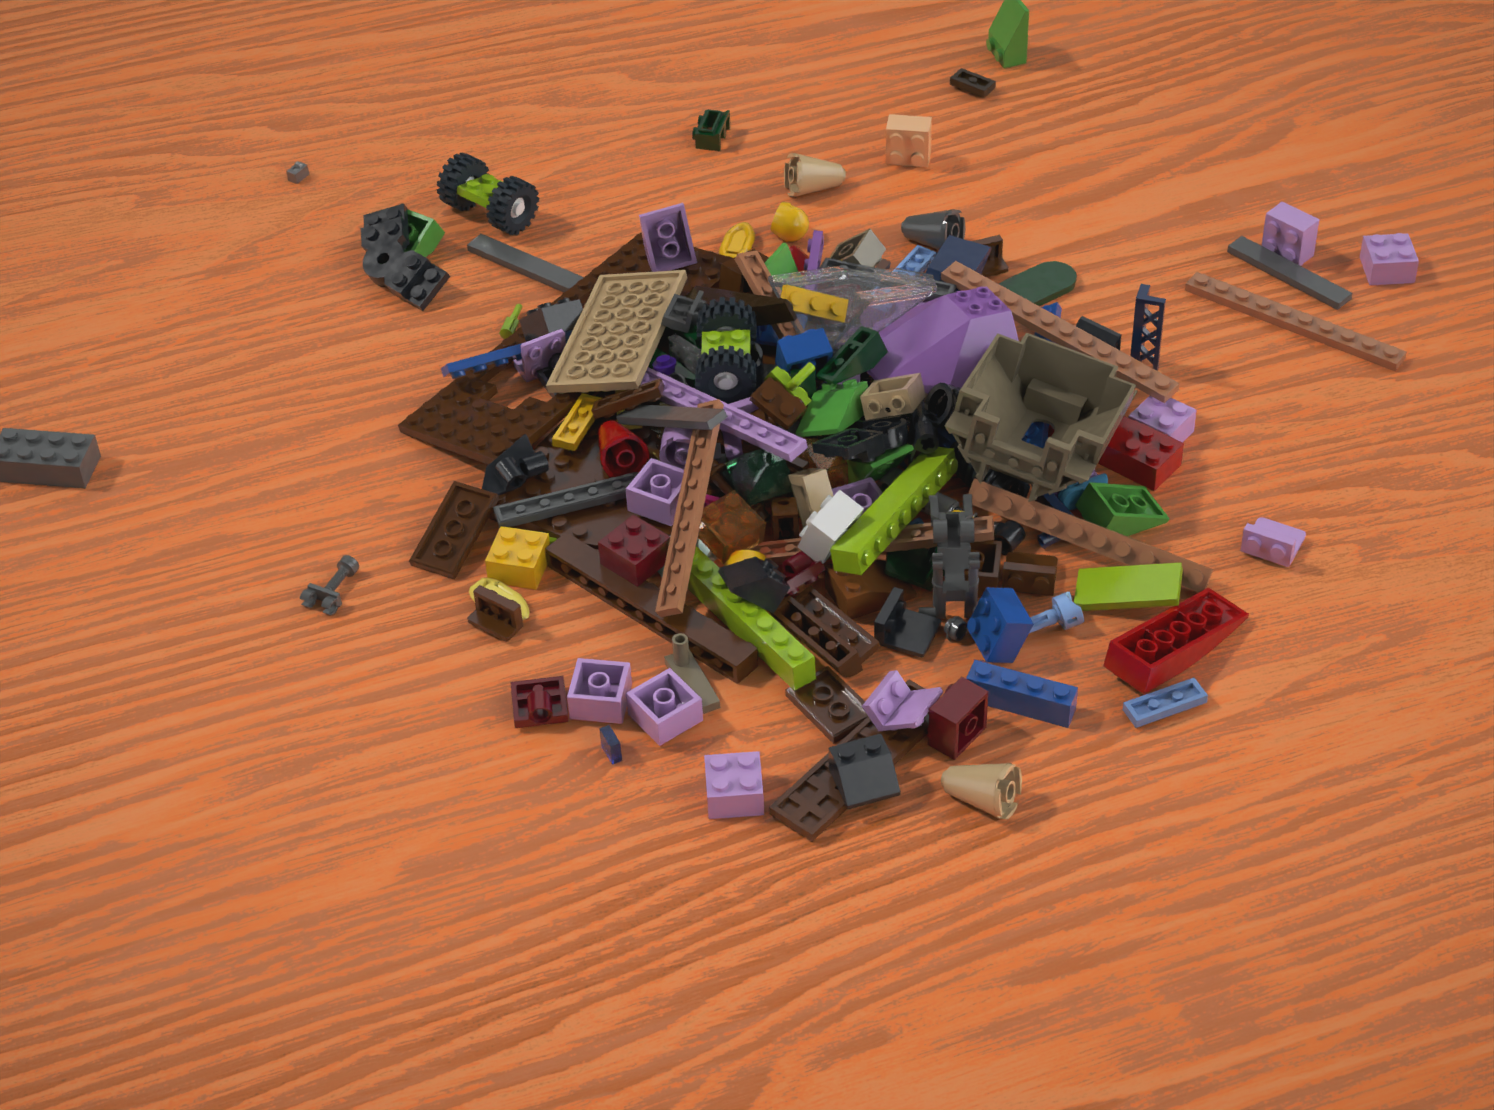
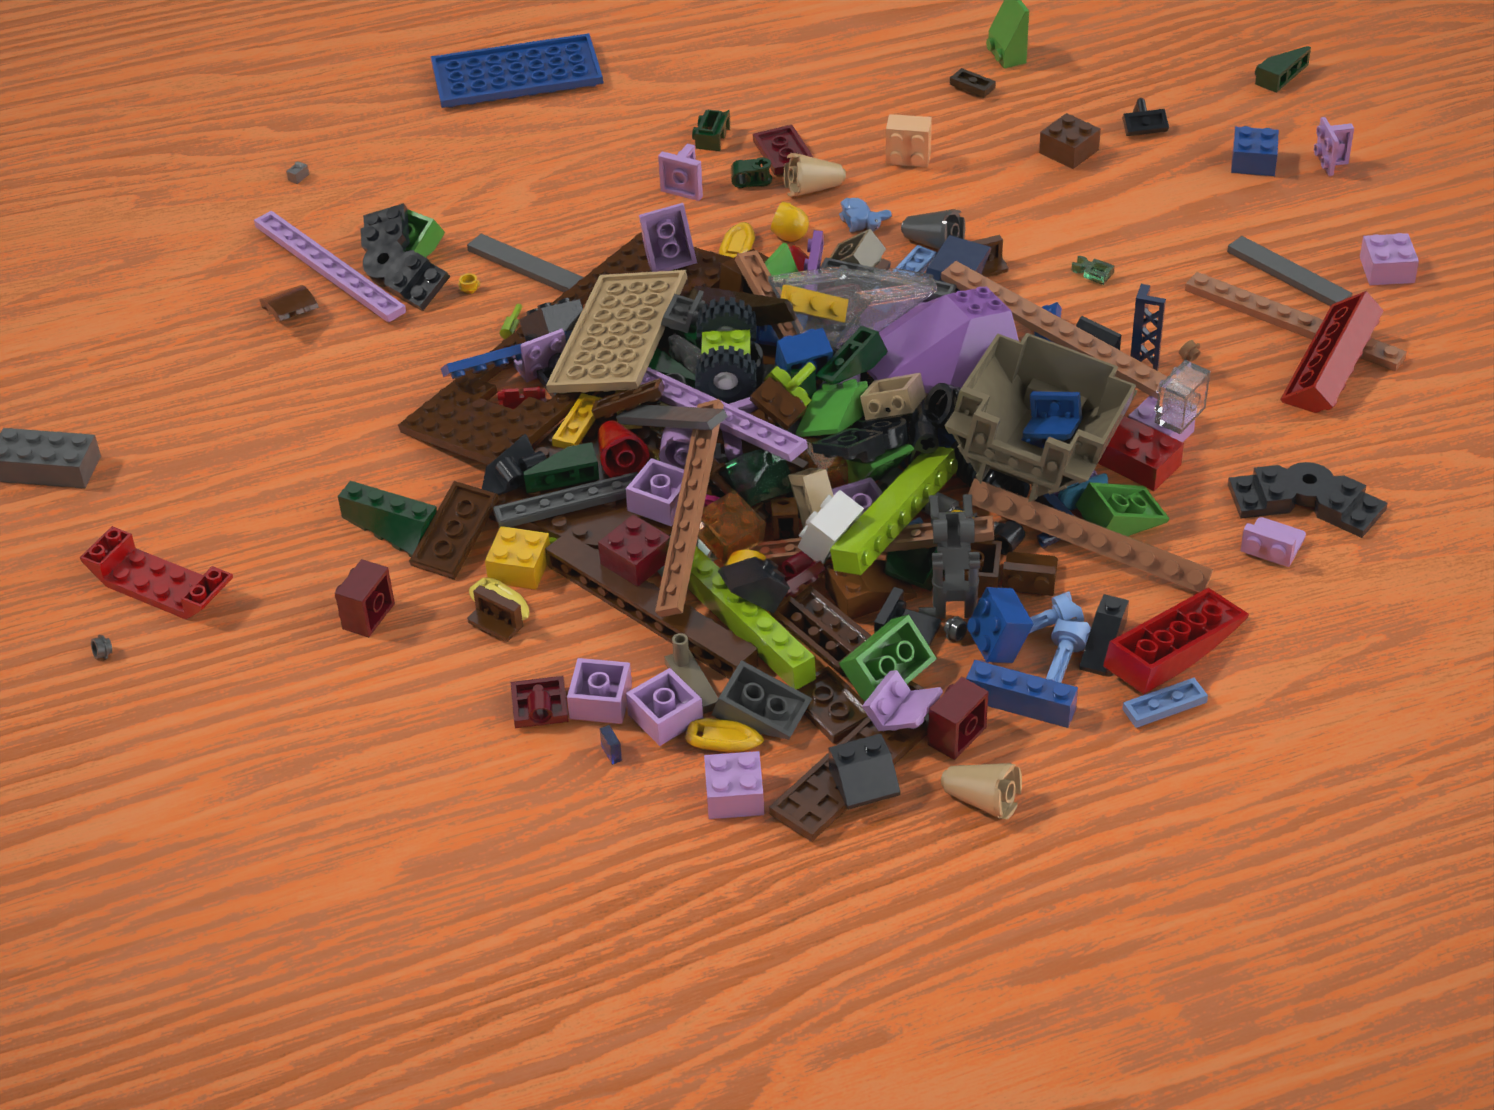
dark grey bar [300,555,359,615] -> none
black plate [437,152,539,235] -> none
dark purple plate [652,355,677,375] -> none
dark green tile [999,261,1077,306] -> none
lime tile [1074,562,1183,611] -> none
lavender brick [1262,202,1319,266] -> none
none -> red slope [80,526,233,620]
none -> dark grey plate [91,635,112,660]
none -> lavender plate [254,211,406,323]
none -> reddish brown slope [259,285,319,322]
none -> dark red brick [335,559,395,638]
none -> dark green wedge [338,481,437,557]
none -> blue plate [431,33,603,108]
none -> yellow plate [458,273,480,294]
none -> red hinge [497,386,546,409]
none -> dark green slope [523,442,600,493]
none -> lavender bracket [658,143,703,201]
none -> yellow piece [685,718,764,753]
none -> dark grey slope [711,660,812,740]
none -> dark green piece [731,158,773,188]
none -> dark red plate [753,124,814,175]
none -> medium blue animal [839,198,892,232]
none -> bright green brick [839,615,937,702]
none -> blue bracket [1023,391,1082,441]
none -> reddish brown brick [1039,113,1101,169]
none -> light blue piece [1046,618,1091,683]
none -> clear green plate [1071,256,1115,285]
none -> black slope [1079,594,1129,676]
none -> black plate [1122,98,1169,136]
none -> clear brick [1154,360,1211,434]
none -> medium nougat plate [1179,340,1201,362]
none -> black plate [1228,462,1388,538]
none -> blue brick [1231,126,1279,176]
none -> dark green slope [1255,46,1311,93]
none -> red slope [1280,291,1384,413]
none -> lavender bracket [1314,117,1354,176]

